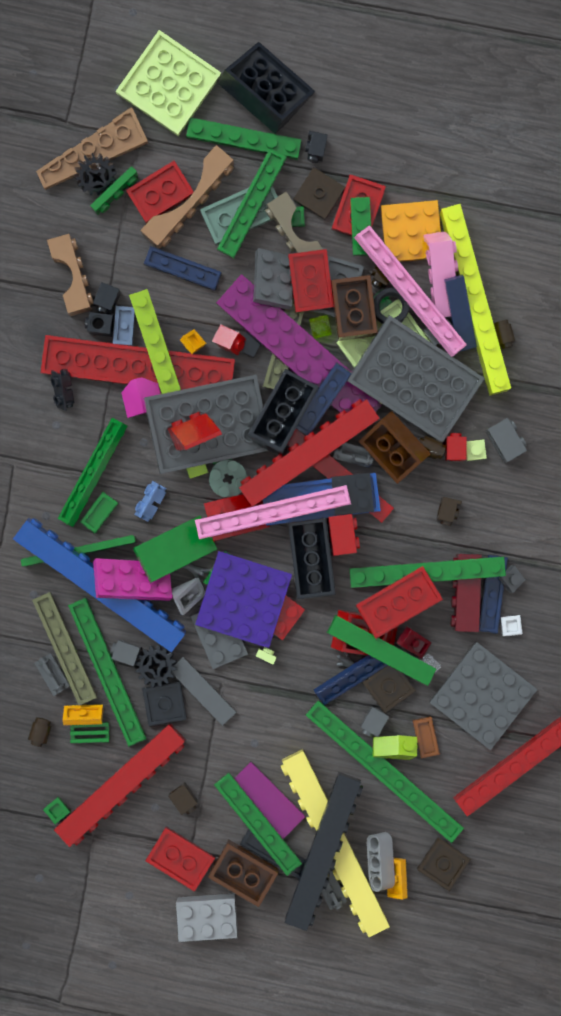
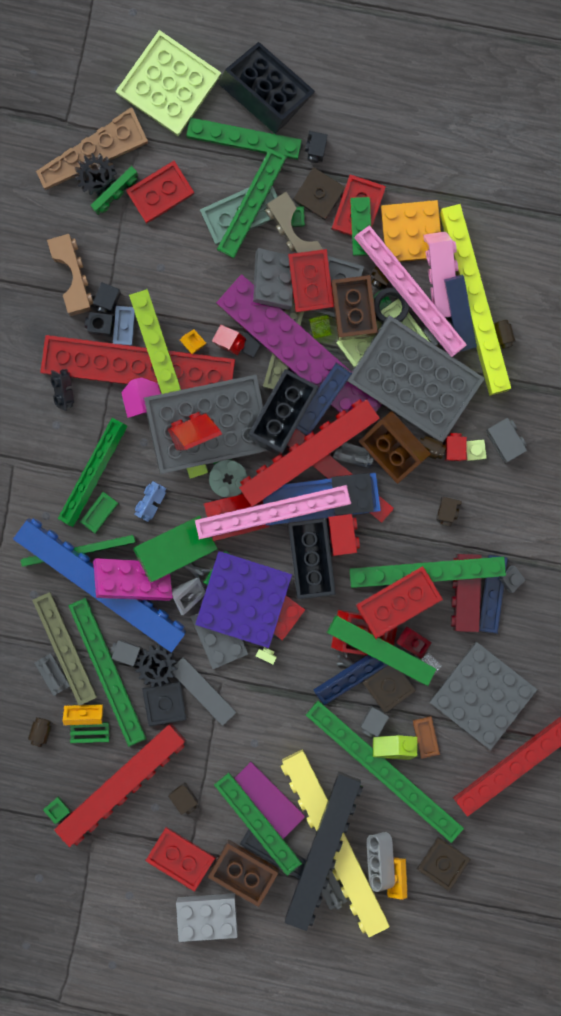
medium nougat arch [140,145,234,249] -> none
dark blue tile [144,246,222,291] -> none
white tile [500,615,522,637] -> none

